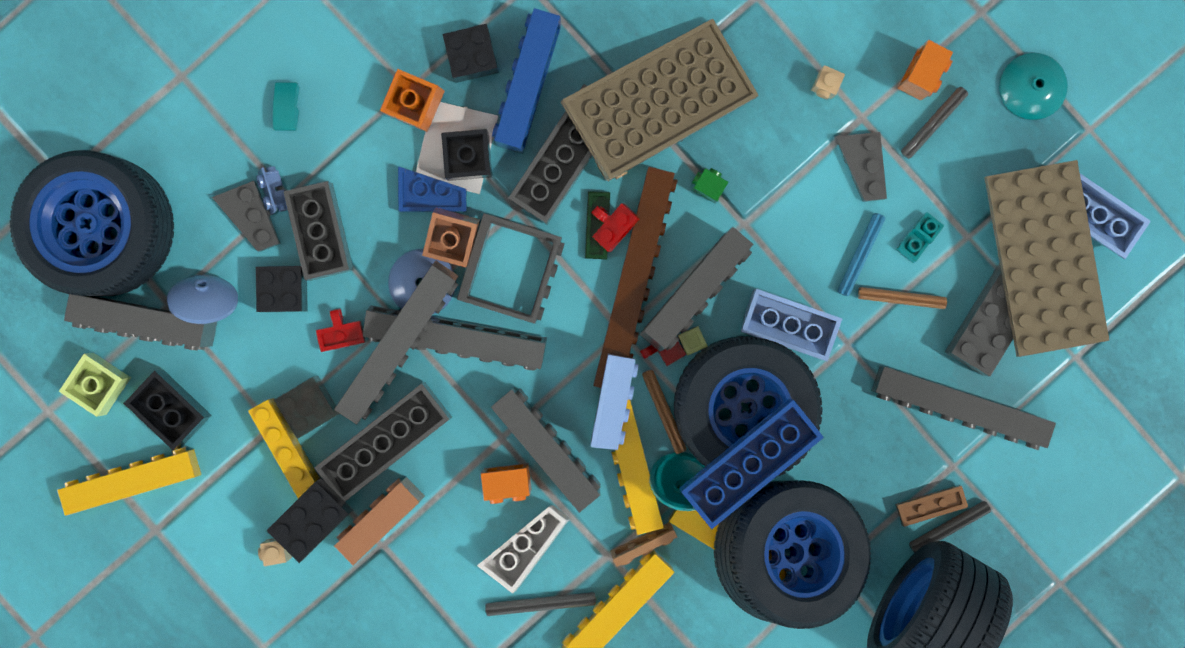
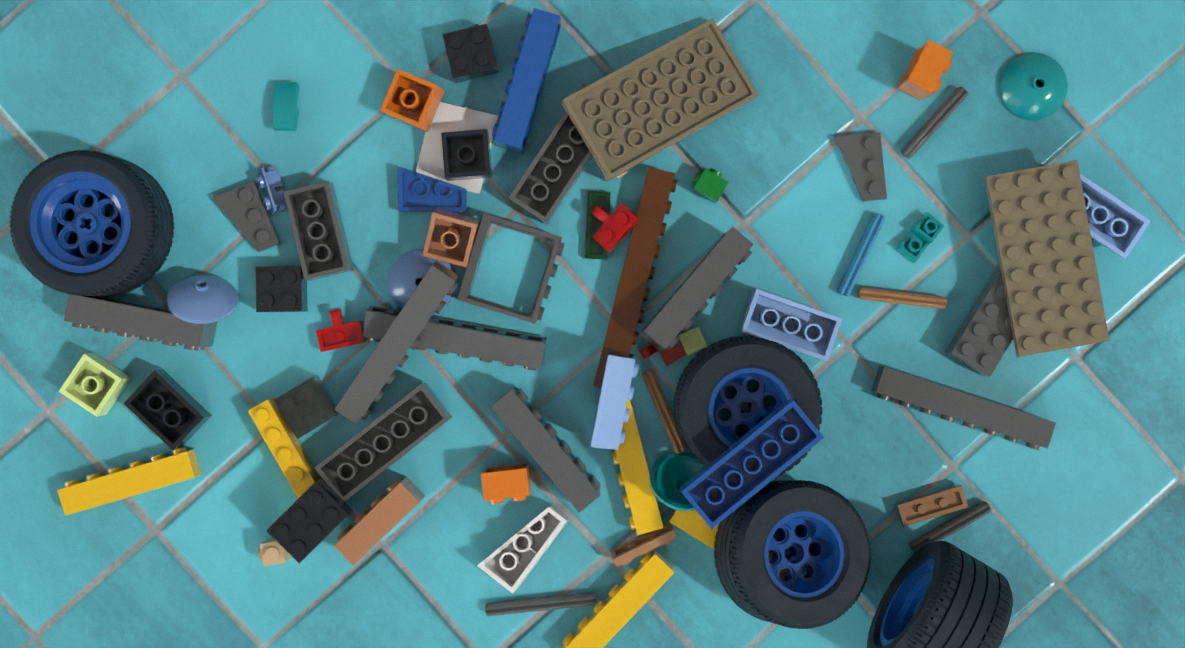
tan brick [811,65,845,99] -> none

